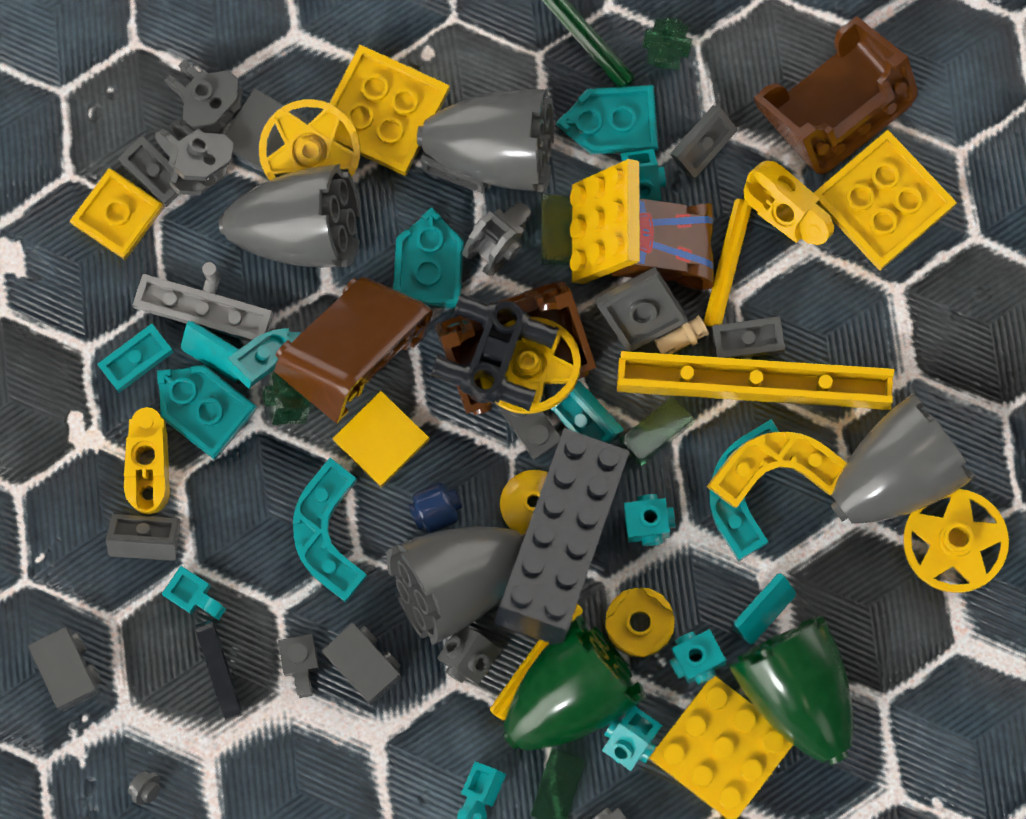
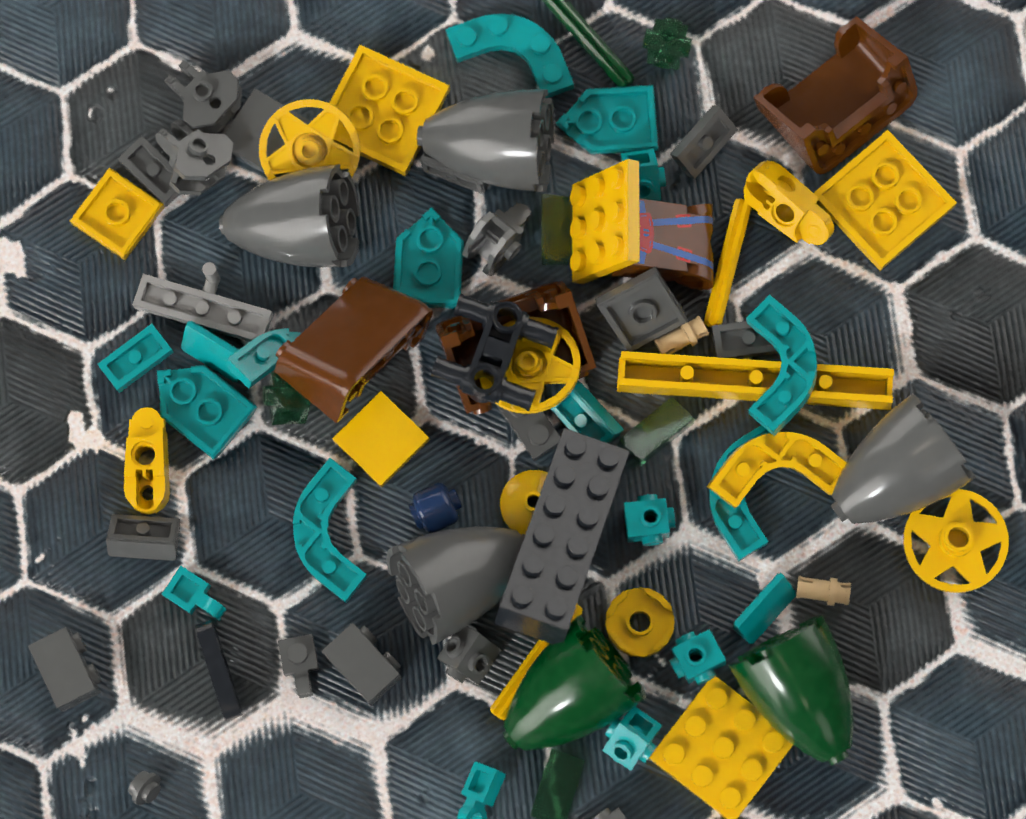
none -> teal plate [445,14,574,98]
none -> teal plate [746,294,817,436]
none -> tan pin [796,576,851,606]

